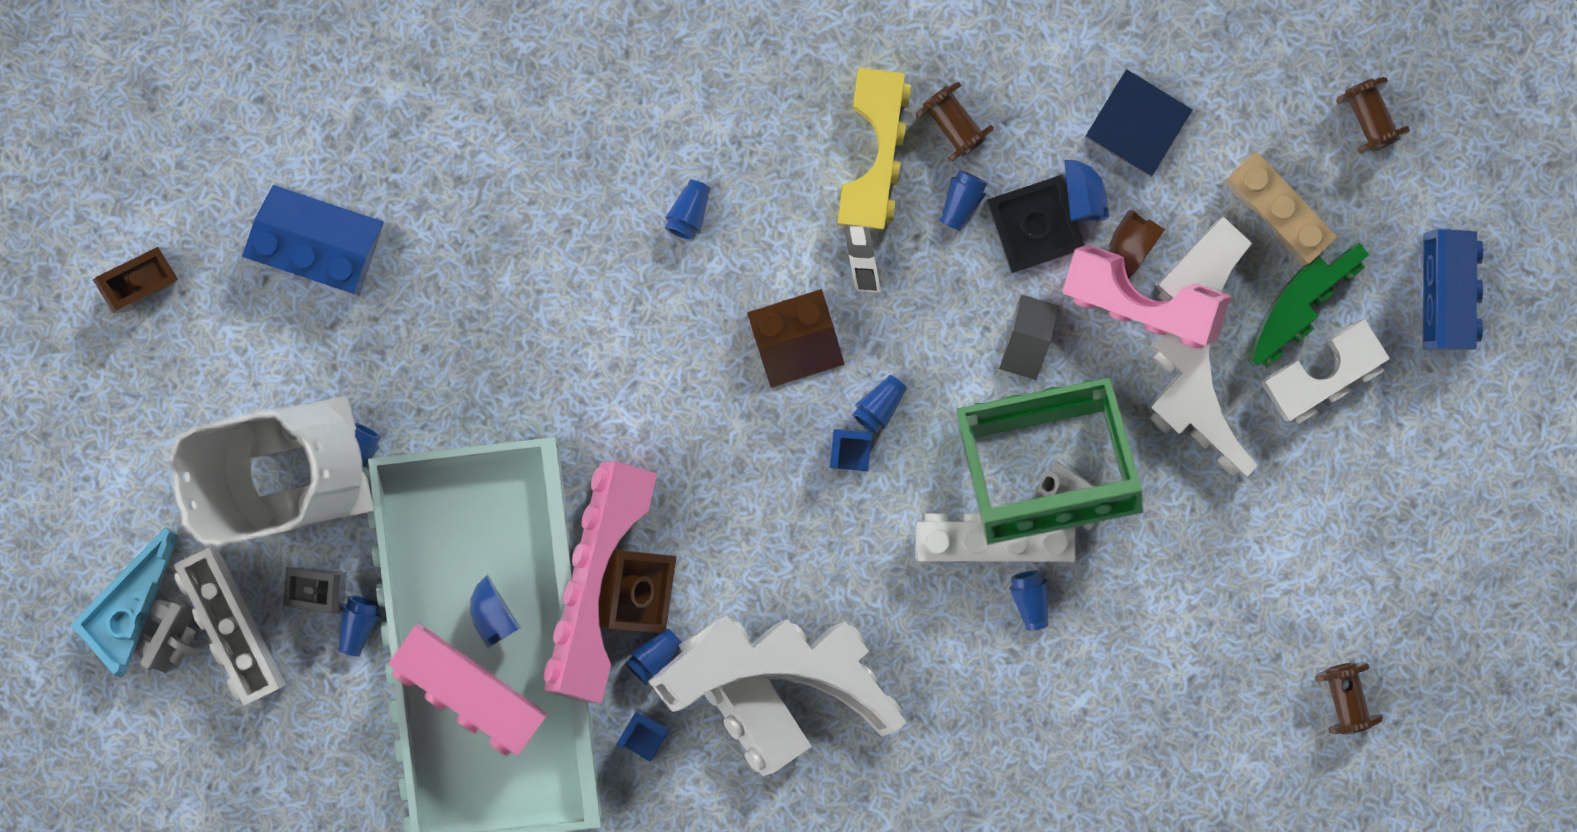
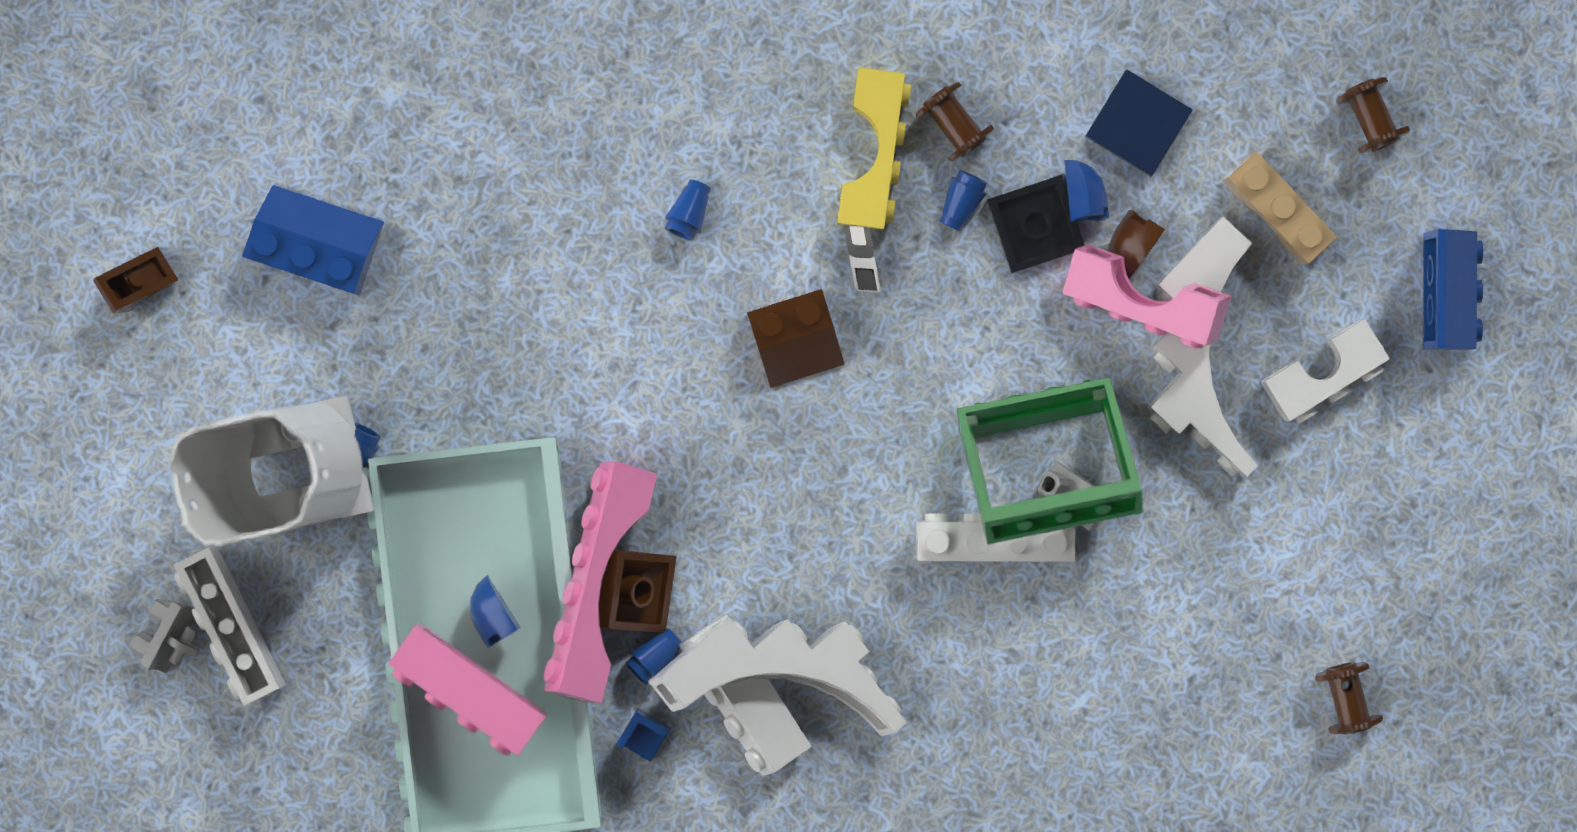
medium azure wing [71,527,178,678] -> none
dark grey slope [283,567,347,614] -> none
blue cone [338,596,380,656] -> none
blue panel [829,429,873,472] -> none
blue cone [852,375,907,434] -> none
dark grey slope [999,294,1059,380] -> none
blue cone [1009,570,1049,631] -> none
green slope [1248,243,1369,367] -> none

